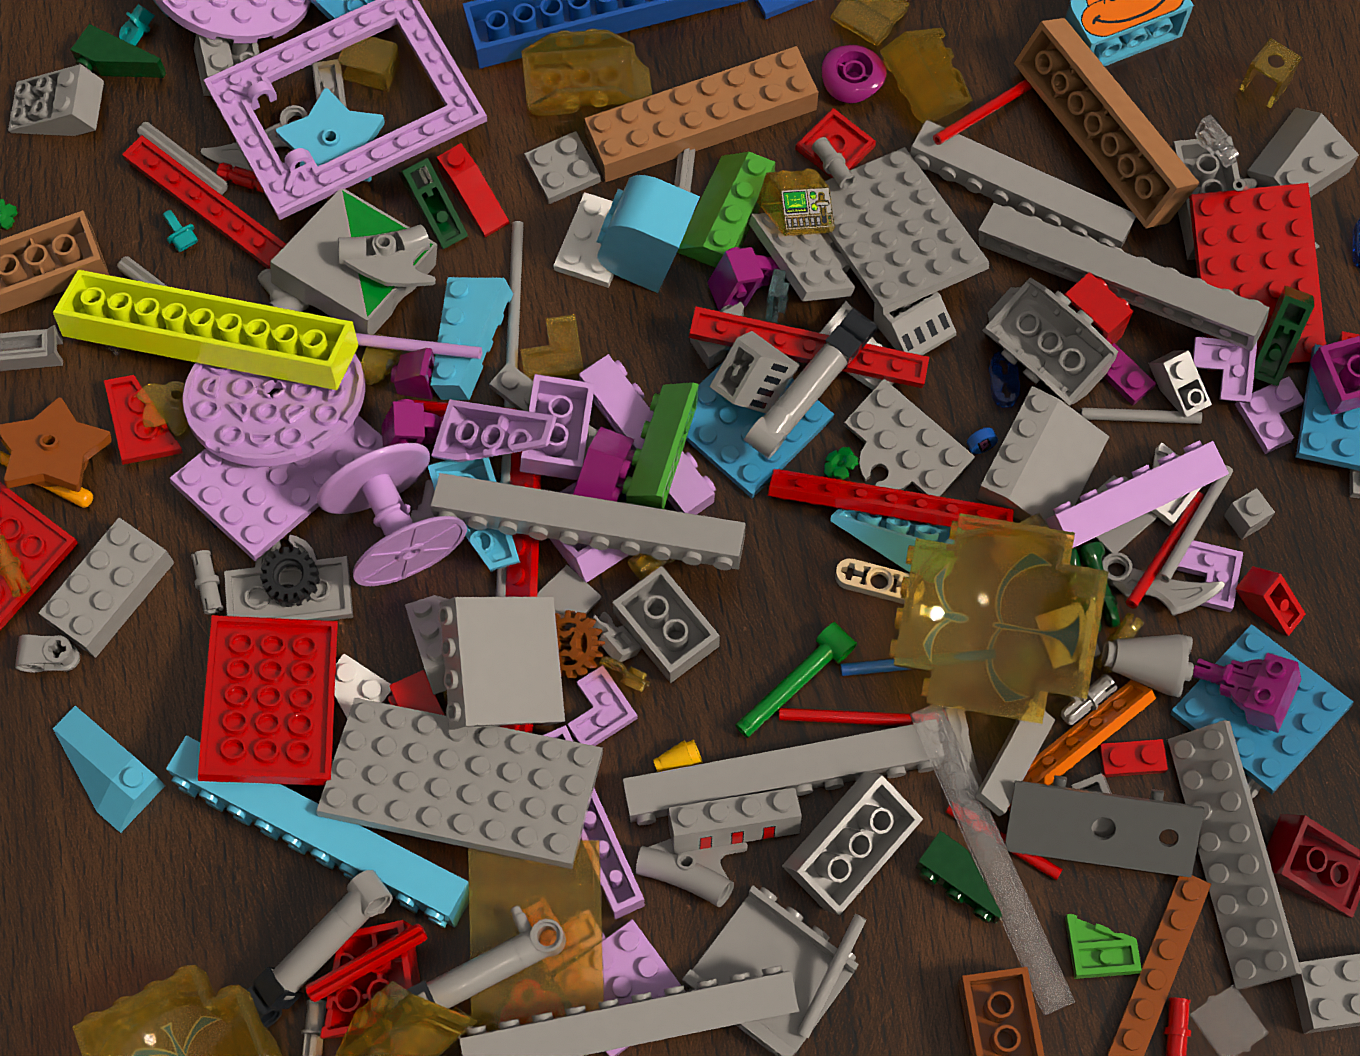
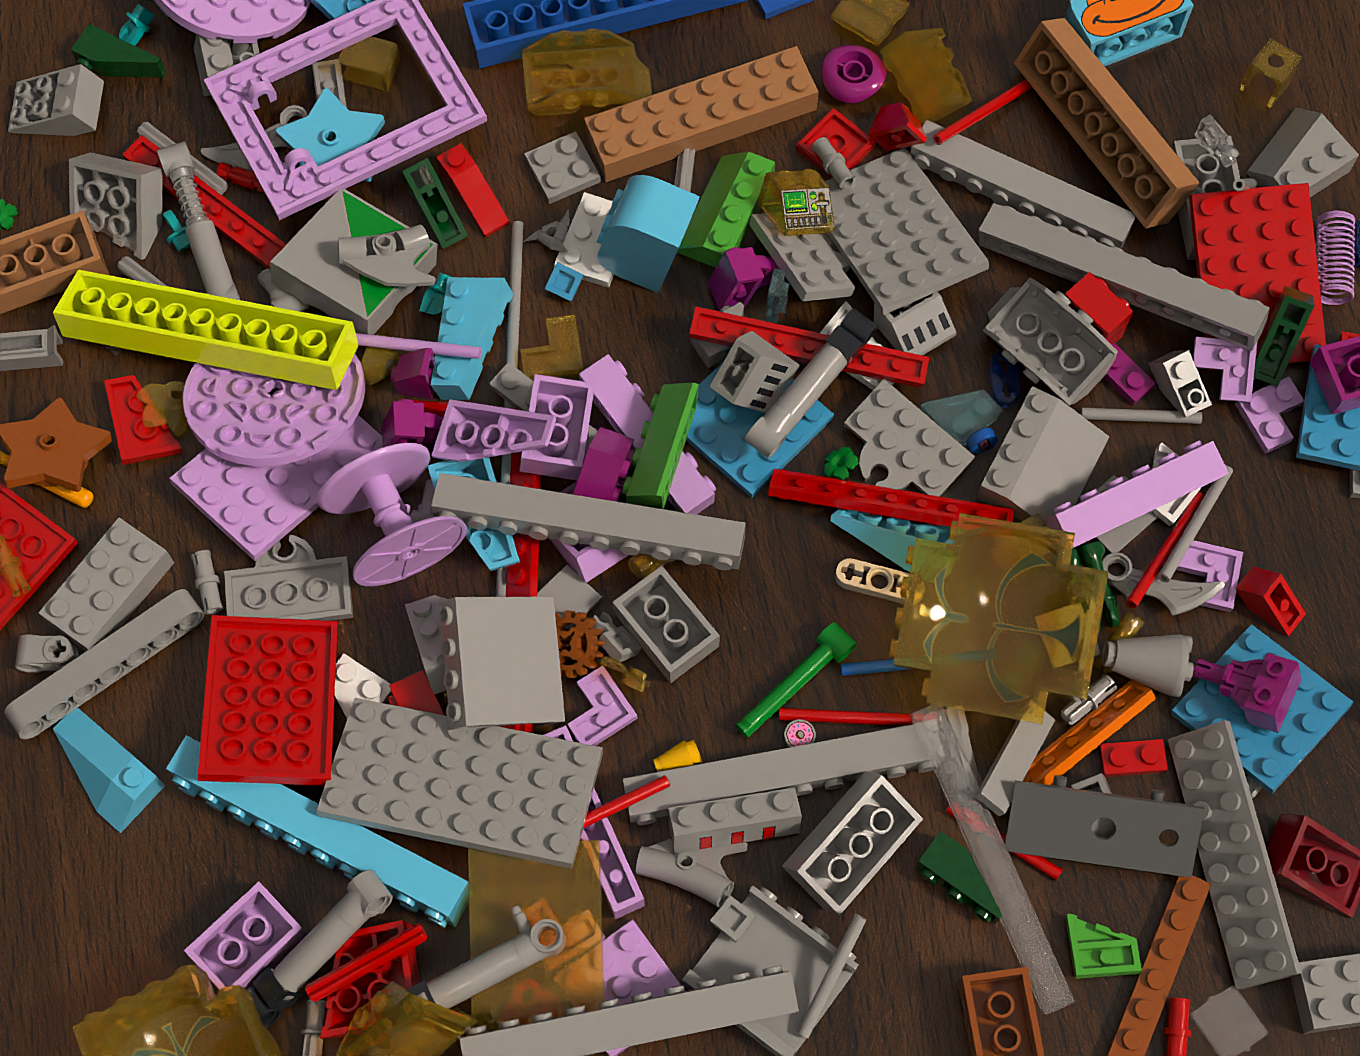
black tyre [260,547,320,607] -> none
light grey brick [1224,488,1275,540] -> none
none -> light grey beam [4,589,204,739]
none -> light grey wedge [69,153,162,260]
none -> light grey piece [157,141,240,300]
none -> lavender brick [184,882,307,1004]
none -> teal piece [419,272,451,315]
none -> light grey piece [523,209,570,252]
none -> dark azure plate [545,262,584,301]
none -> red piece [583,775,670,829]
none -> light grey plate [710,895,756,943]
none -> tile [784,719,816,748]
none -> red slope [868,102,927,151]
none -> clear light blue wing [920,390,1004,446]
none -> lavender piece [1316,210,1355,305]

